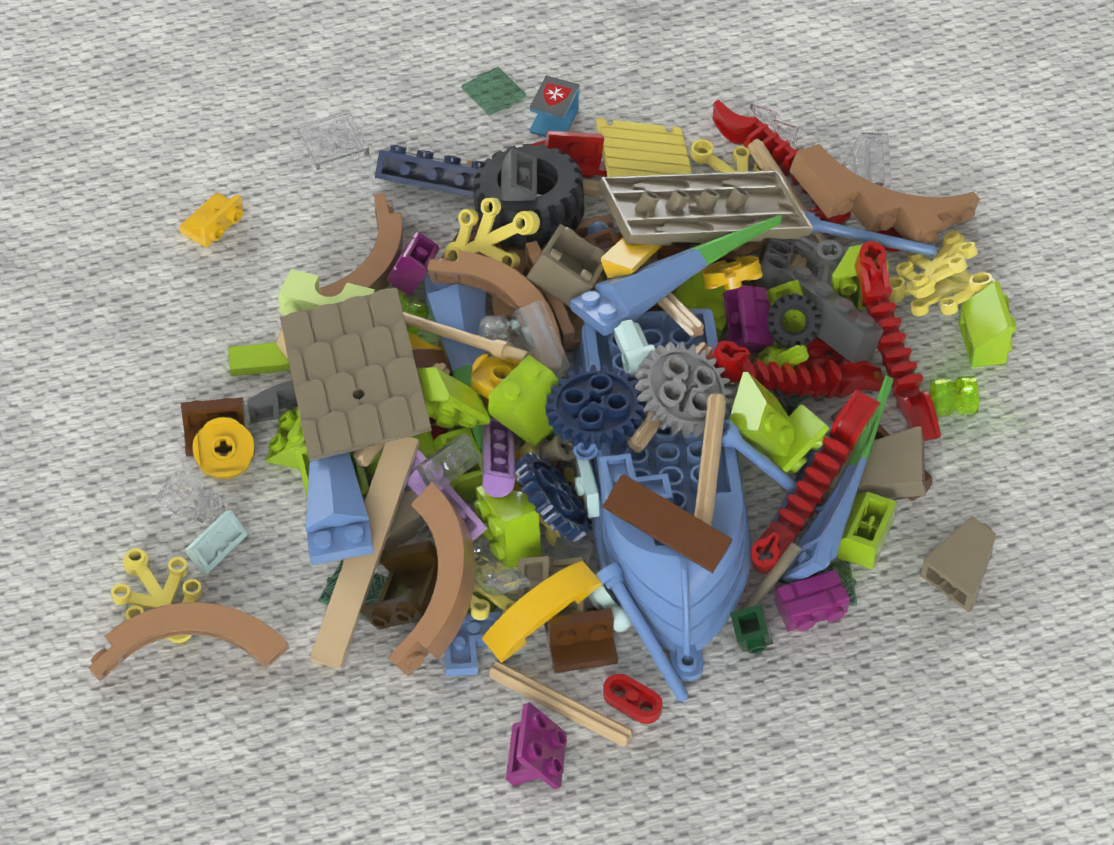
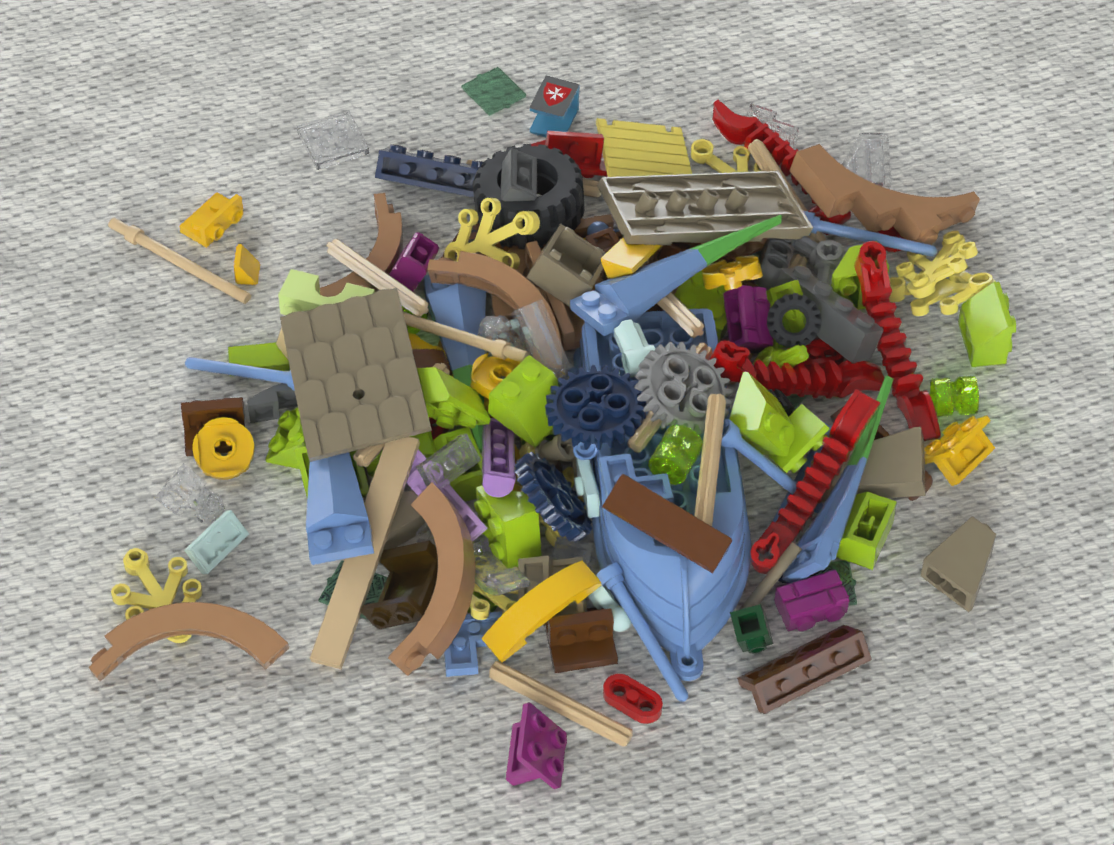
none -> tan bar [108,217,251,304]
none -> medium blue piece [185,357,295,391]
none -> yellow slope [234,244,260,285]
none -> tan axle [326,239,429,317]
none -> clear neon green wheel [648,425,703,485]
none -> reddish brown fence [737,625,872,714]
none -> yellow bracket [925,415,995,486]

